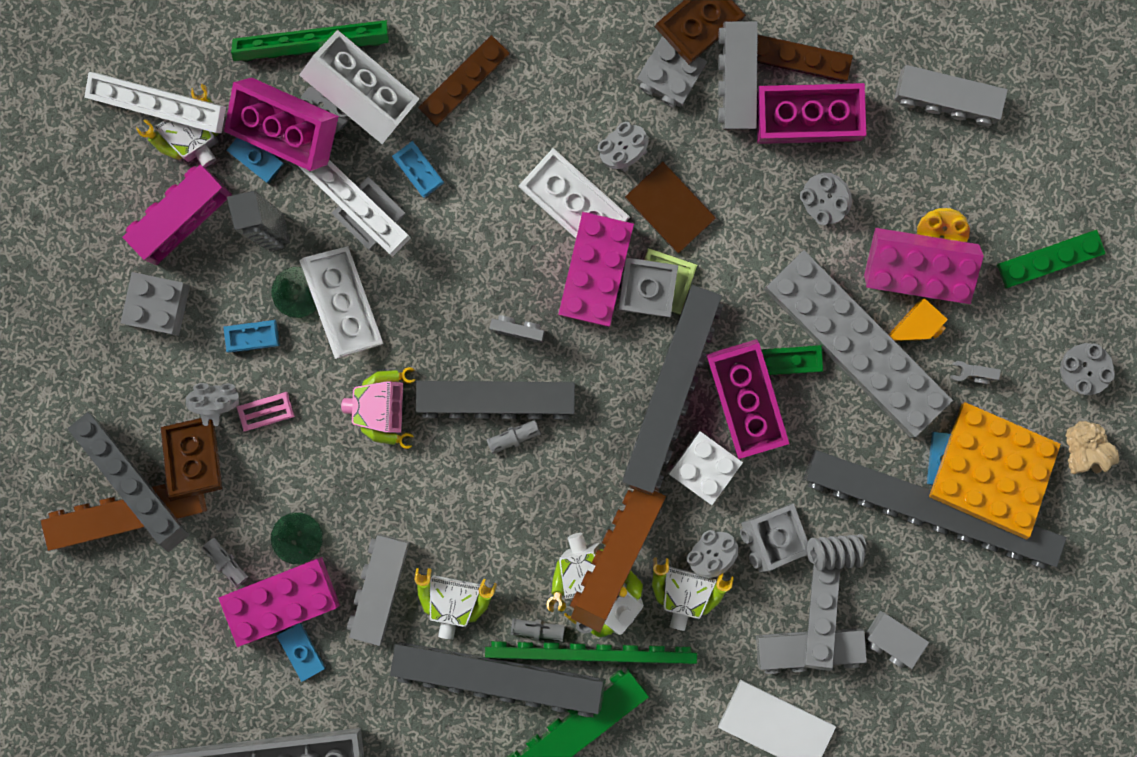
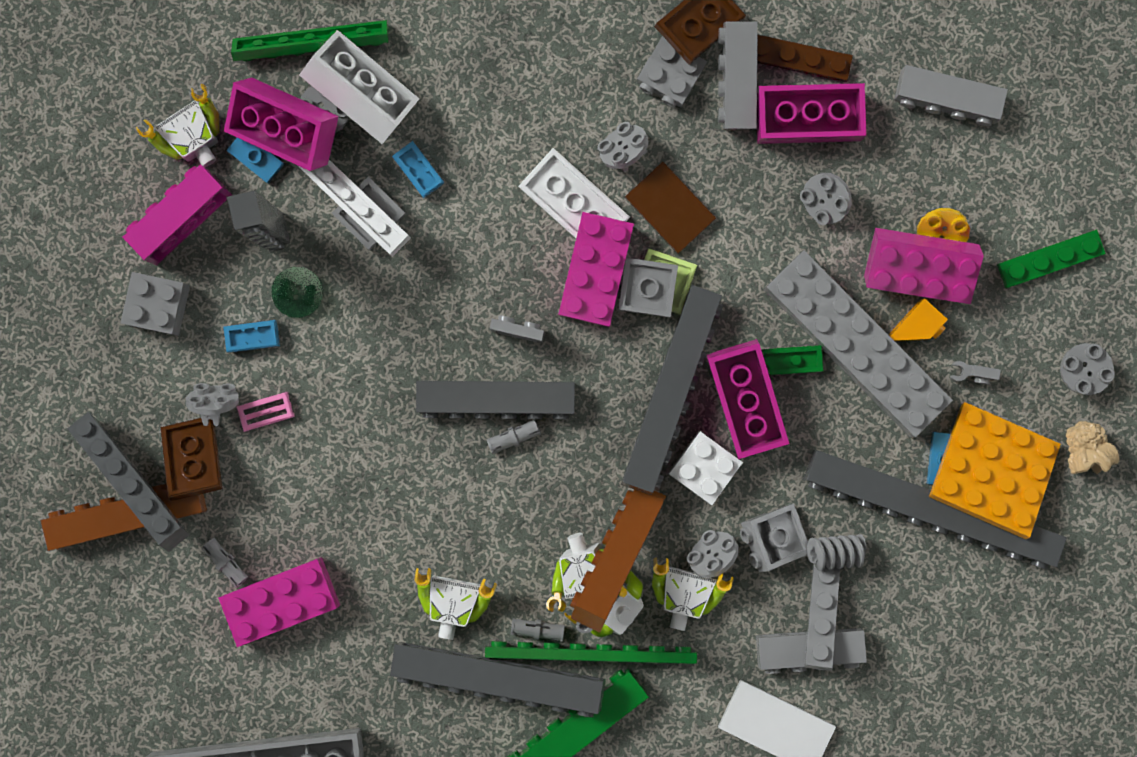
white plate [84,72,226,133] -> none
clear green plate [271,512,324,564] -> none
dark azure plate [277,623,326,682] -> none
white tile [299,246,383,359] -> none
torso [341,367,416,449] -> none
light grey brick [347,534,410,646] -> none
reddish brown plate [418,35,510,127] -> none
light grey brick [865,611,929,669] -> none

